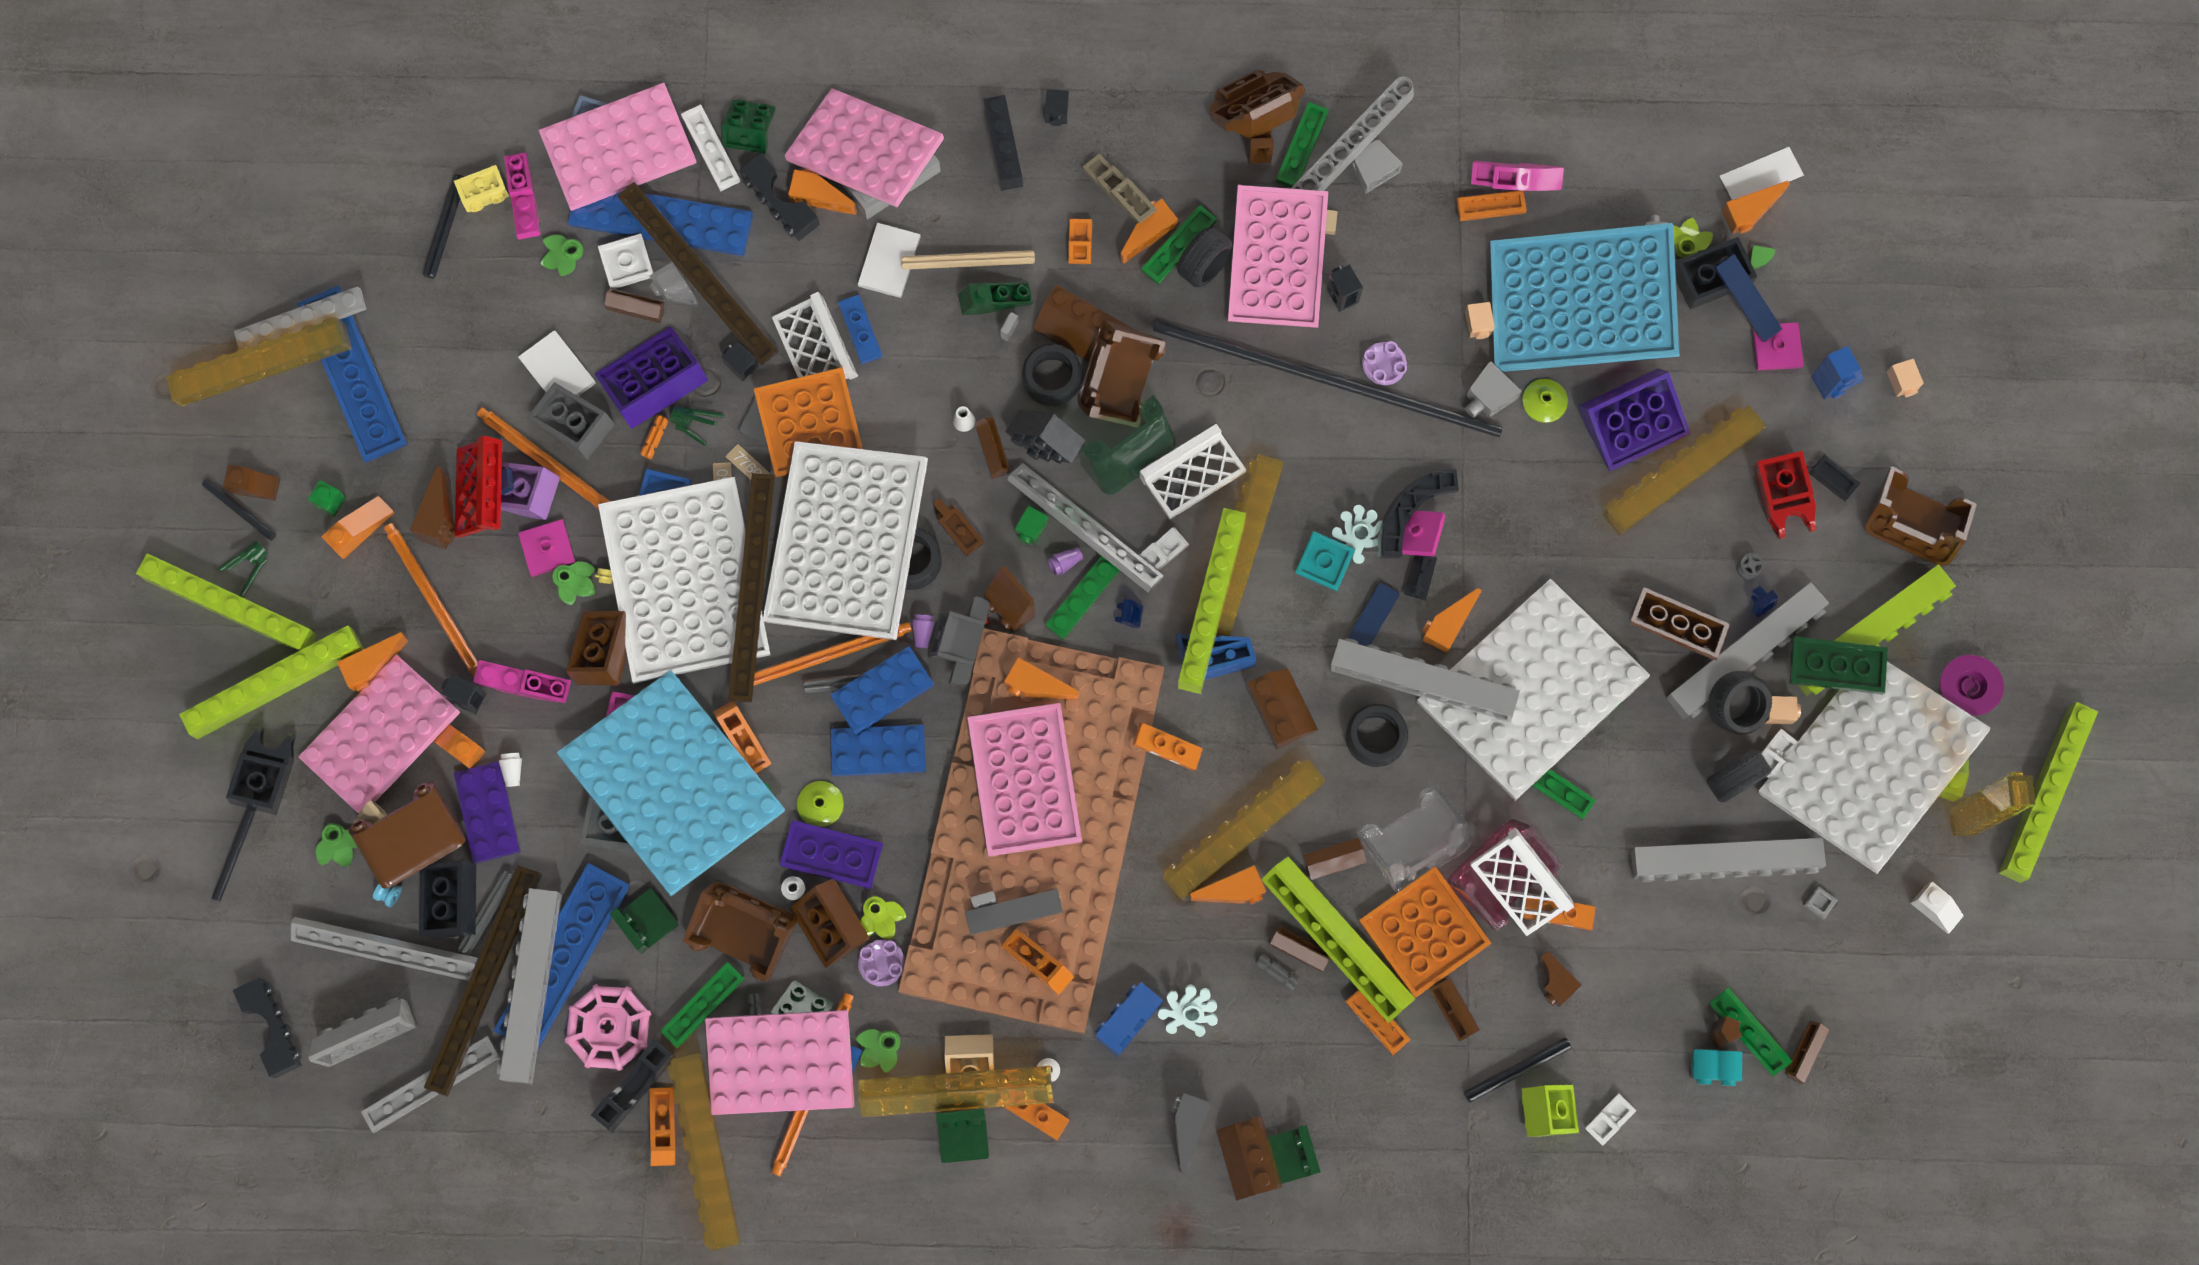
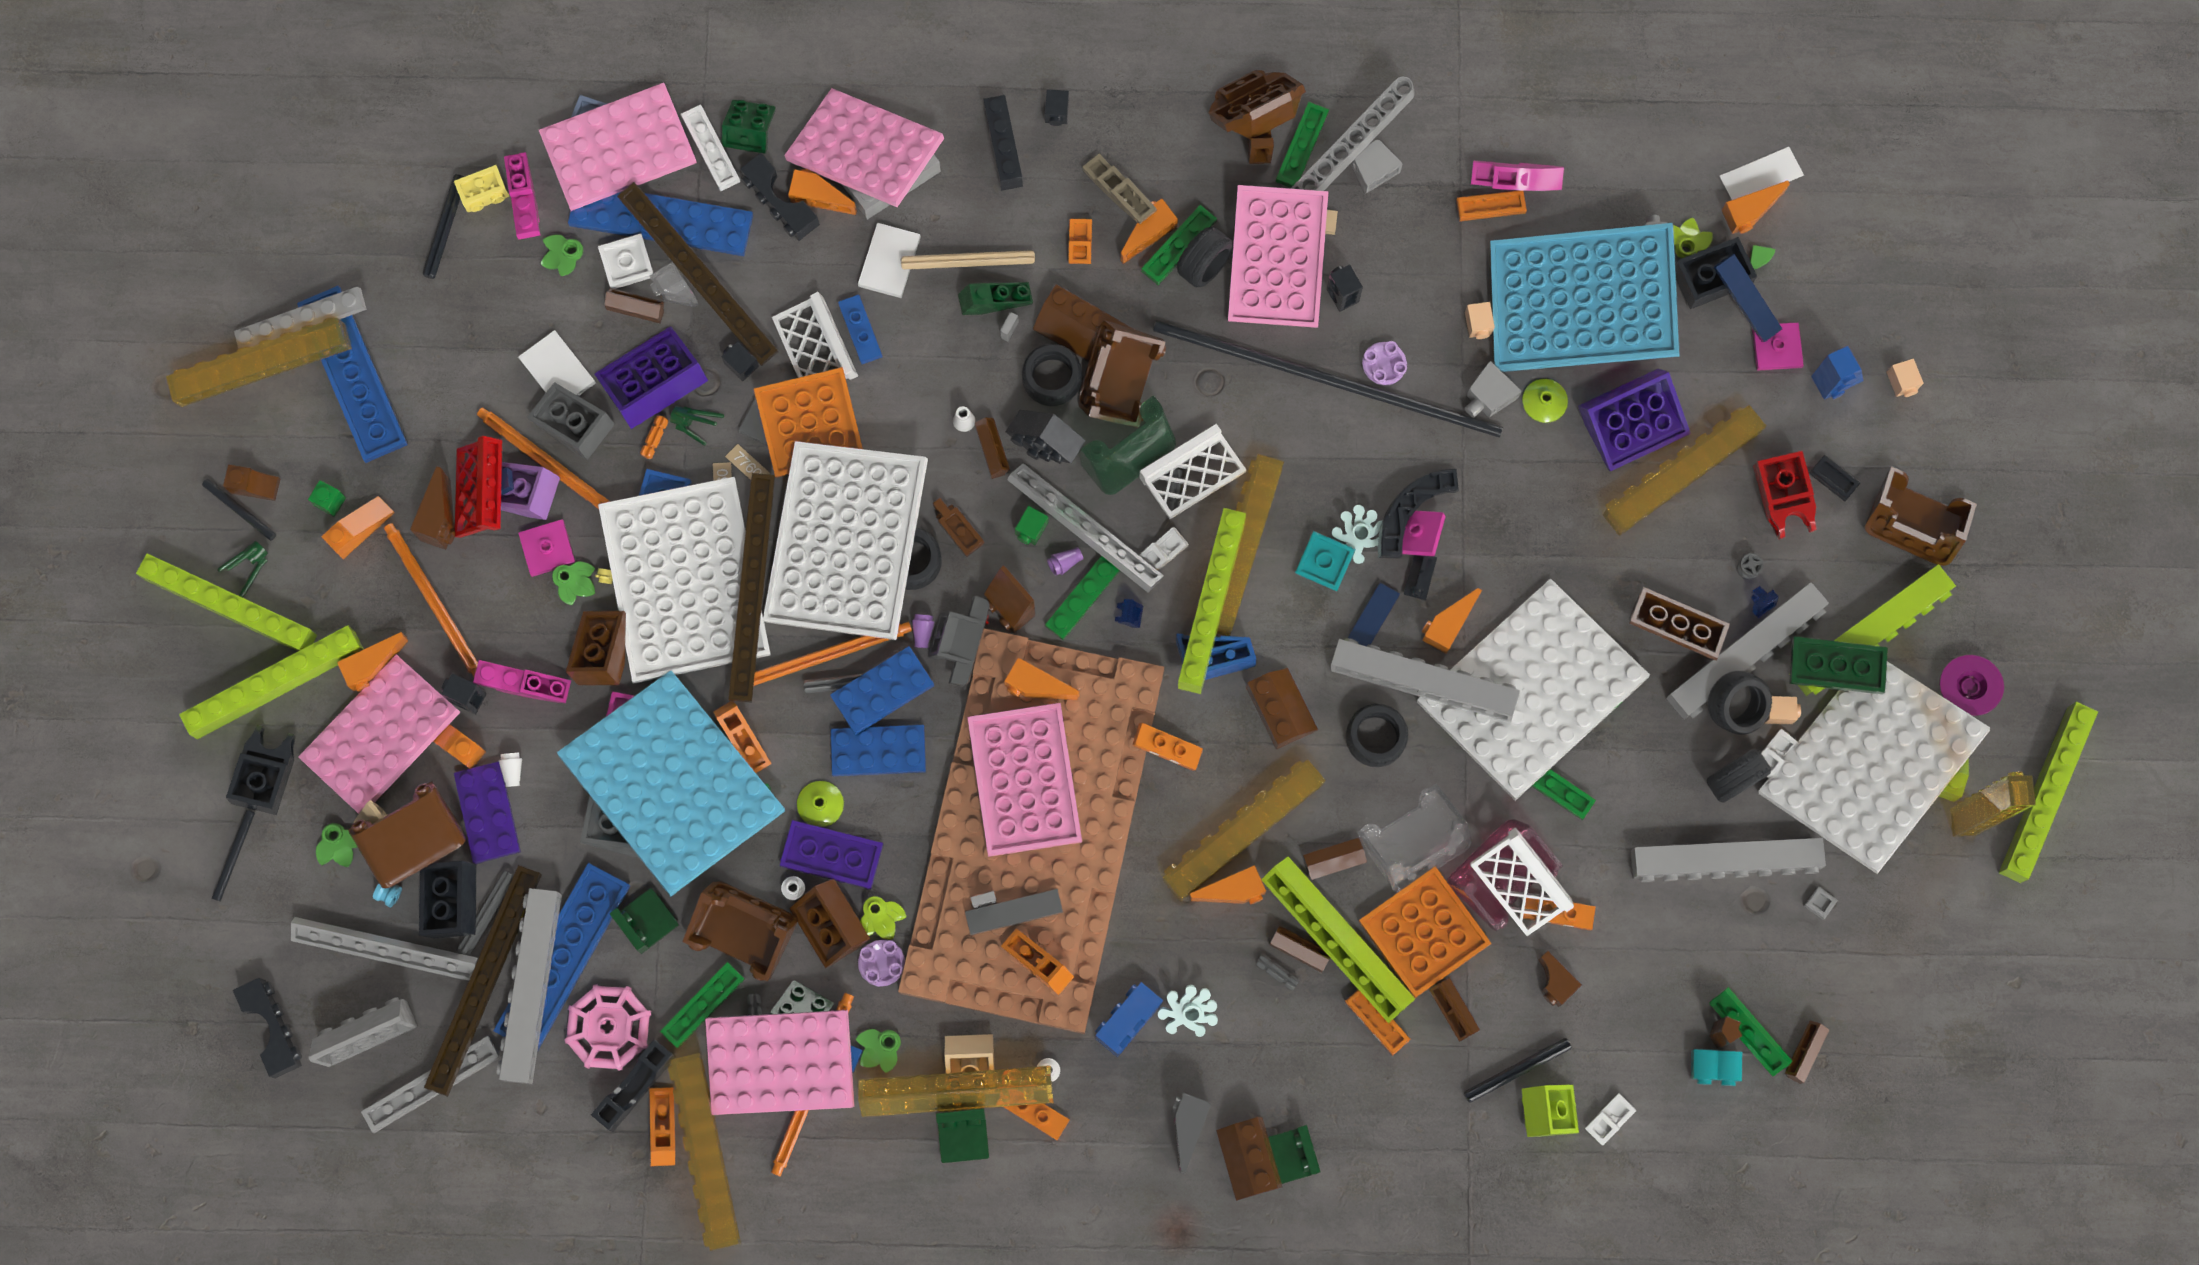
white slope [1911,882,1963,934] -> none

